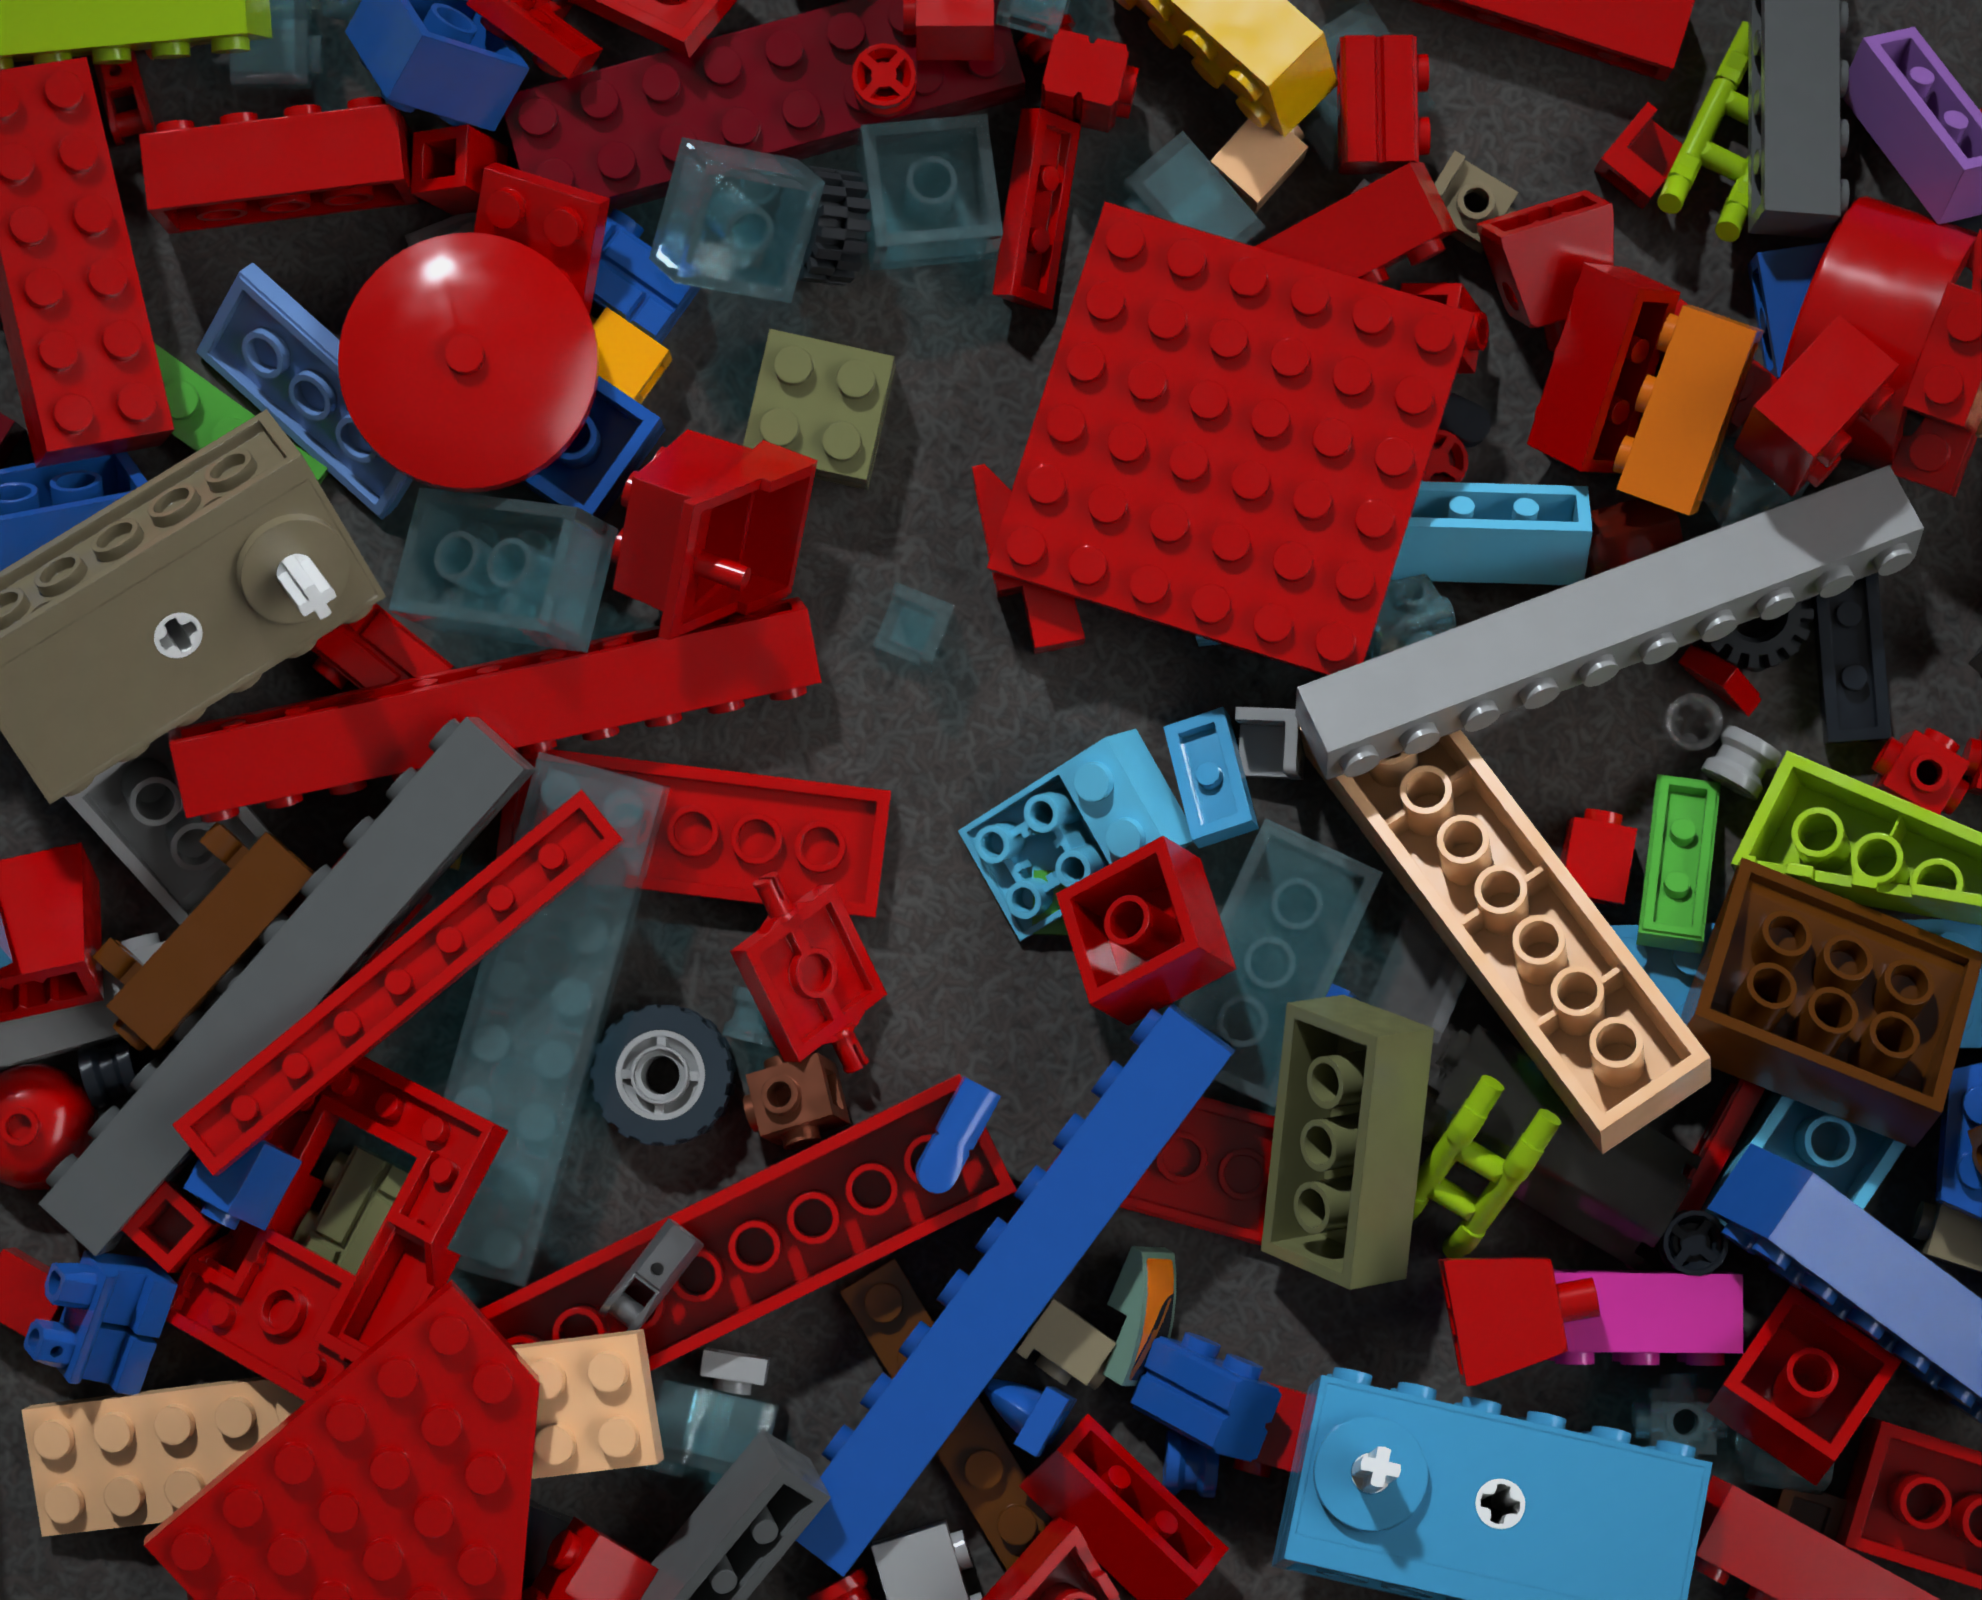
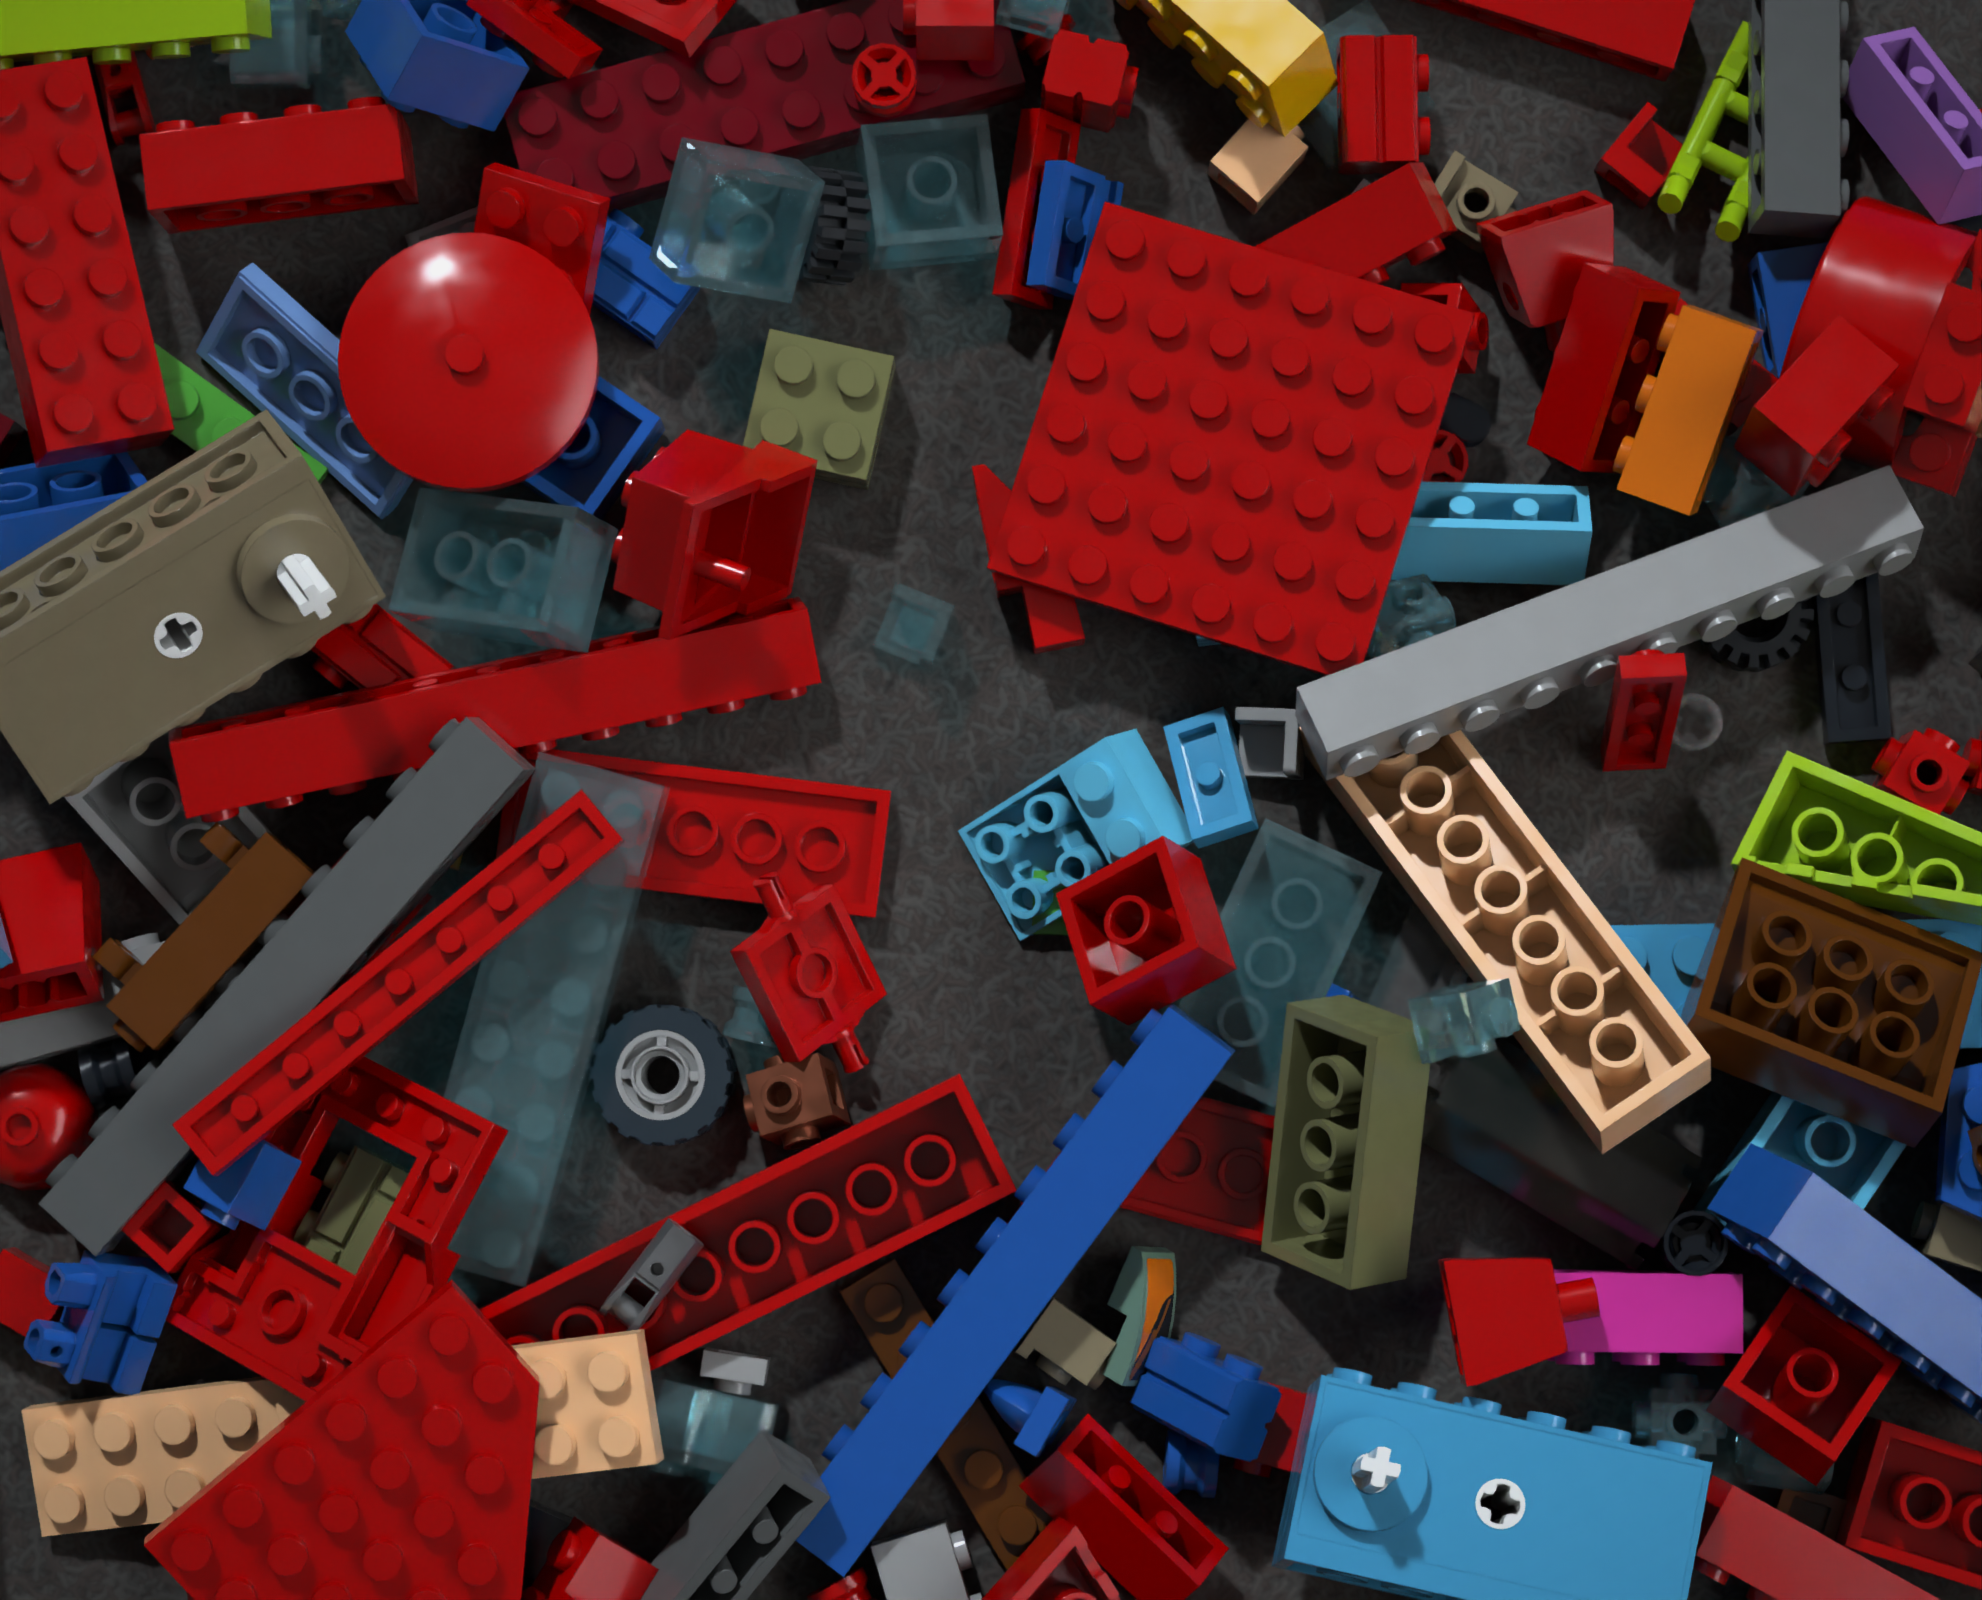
red brick [411,124,508,215] -> none
light orange brick [590,306,673,404] -> none
blue bar [915,1076,1001,1194] -> none
clear light blue brick [1123,131,1266,246] -> none
lime piece [1413,1075,1562,1258] -> none
red brick [1560,808,1638,907] -> none
clear red brick [1588,498,1683,575] -> none
bright green tile [1636,774,1721,954] -> none
red tile [1647,1076,1765,1246] -> none
red tile [1678,645,1762,717] -> none
light grey wheel [1701,725,1782,801] -> none
none -> blue plate [1026,160,1124,300]
none -> clear light blue brick [1407,978,1521,1064]
none -> red plate [1600,649,1687,772]

